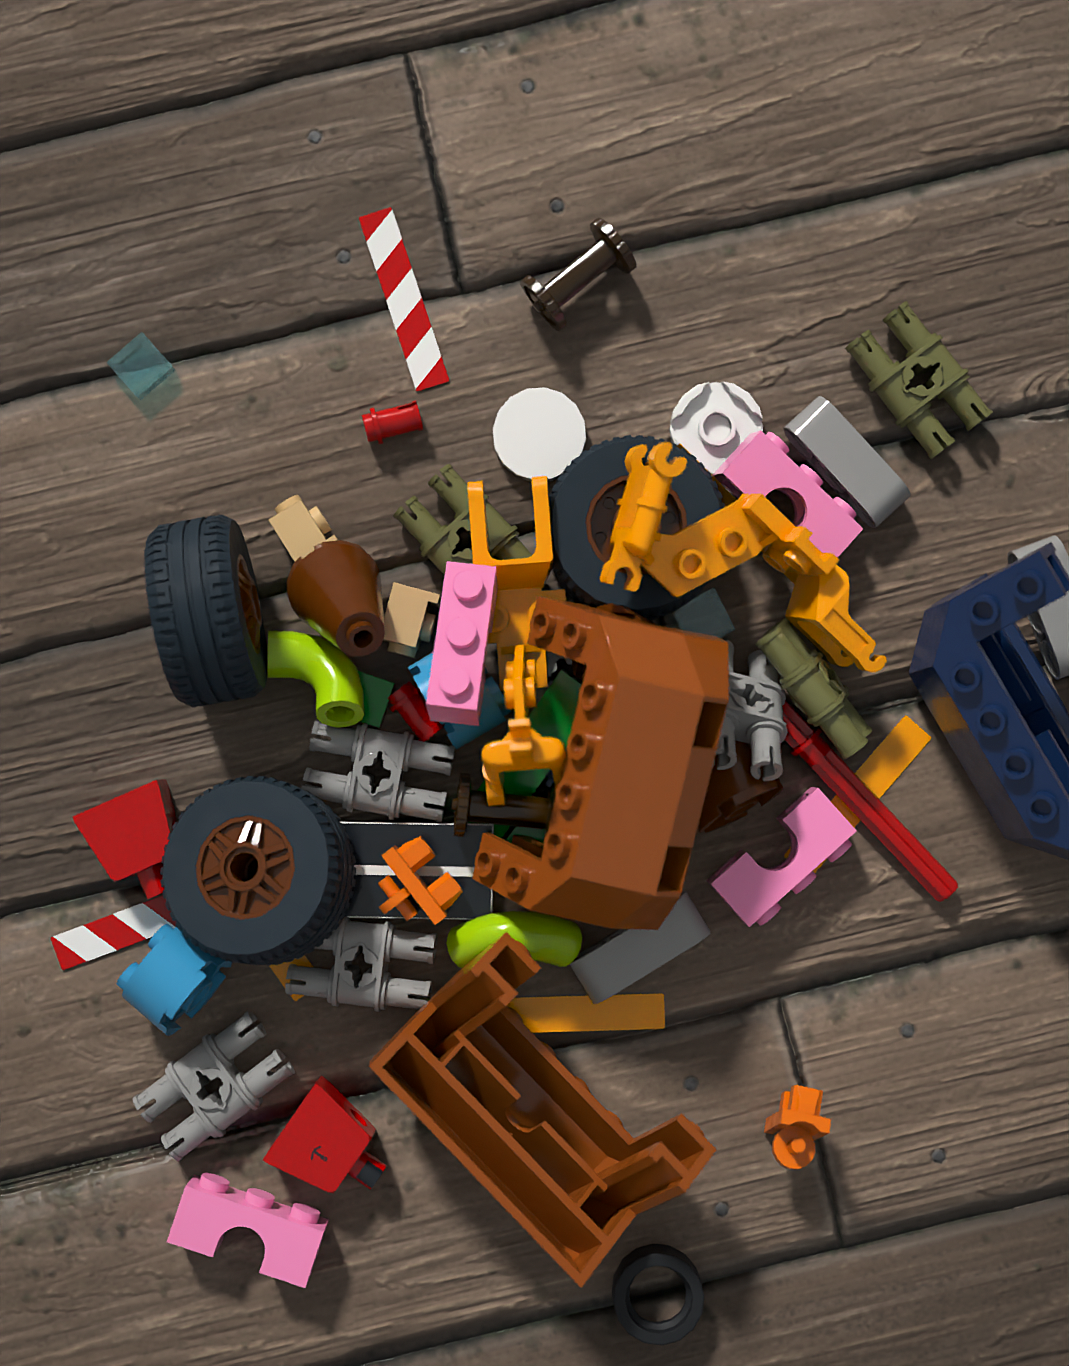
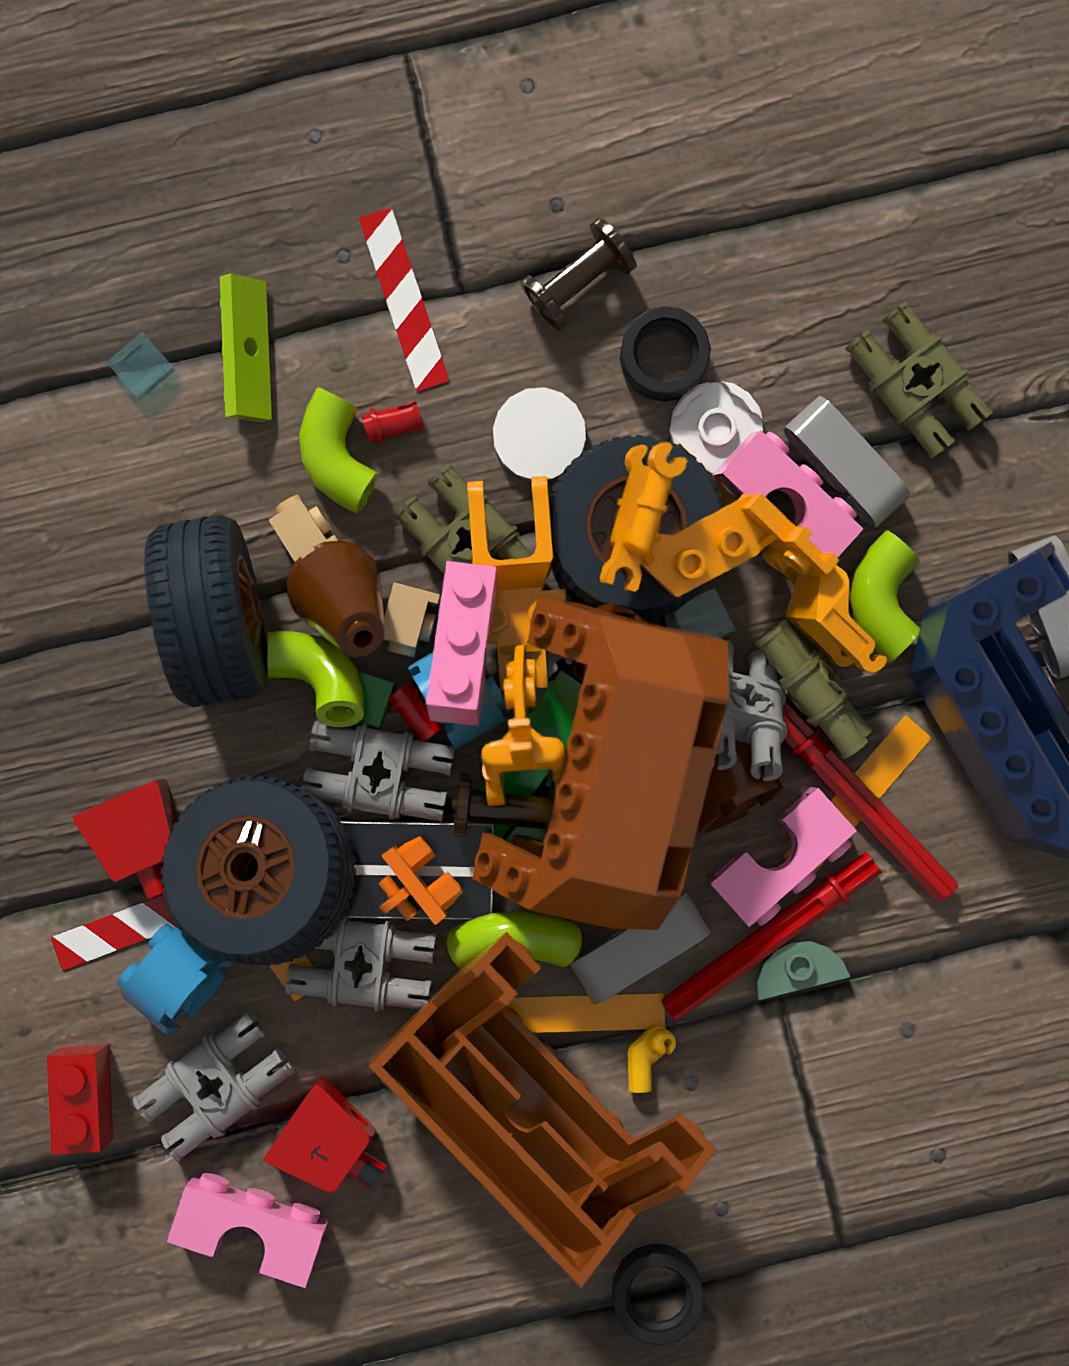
orange hips [764,1085,831,1170] -> none
none -> red brick [47,1044,114,1155]
none -> lime tile [220,273,272,423]
none -> lime cylinder [299,387,379,514]
none -> black tyre [619,306,711,402]
none -> yellow arm [627,1026,676,1093]
none -> red axle [661,852,882,1021]
none -> sand green plate [755,940,850,1000]
none -> lime cylinder [850,530,920,664]

